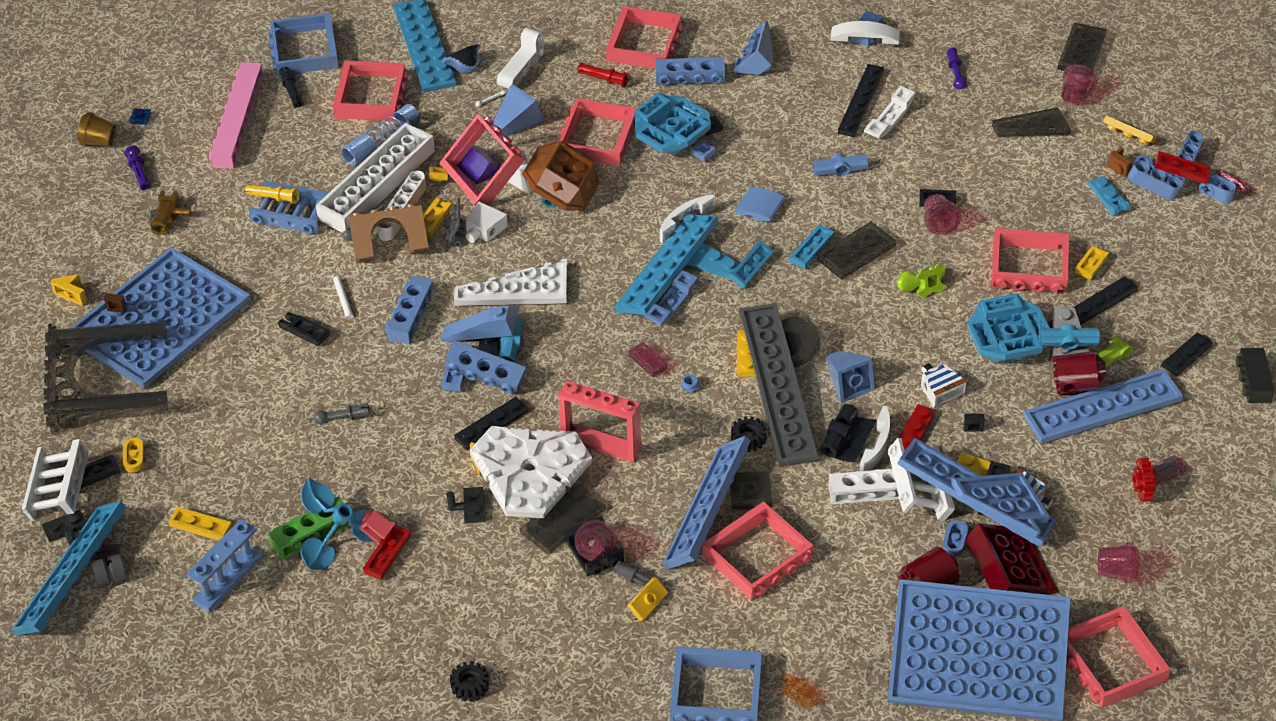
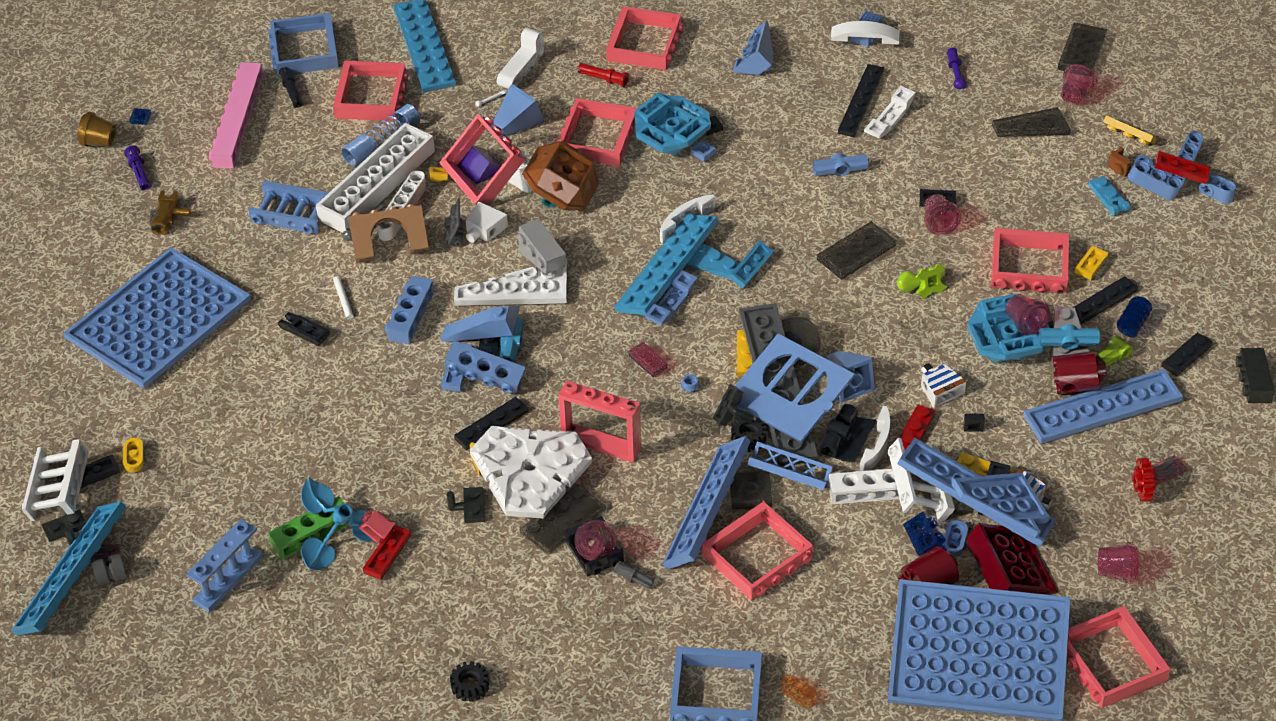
clear smoke arch [43,320,168,435] -> none
yellow slope [50,274,87,306] -> none
reddish brown tile [104,293,127,313] -> none
yellow plate [168,507,233,541] -> none
yellow pin [245,184,300,204] -> none
dark grey pin [314,403,370,425] -> none
yellow plate [423,198,454,238] -> none
hat [442,44,483,74] -> none
yellow plate [627,577,668,621] -> none
medium blue brick [655,57,725,85] -> none
medium blue slope [735,187,785,221] -> none
dark azure plate [789,225,834,269] -> none
clear pink tile [1215,169,1252,195] -> none
none -> light grey wedge [518,219,566,274]
none -> pearl dark grey plate [713,384,754,427]
none -> medium blue door [735,334,855,443]
none -> medium blue fence [747,441,833,490]
none -> clear blue brick [903,511,947,556]
none -> clear pink piece [1005,294,1050,336]
none -> clear blue piece [1116,296,1153,338]

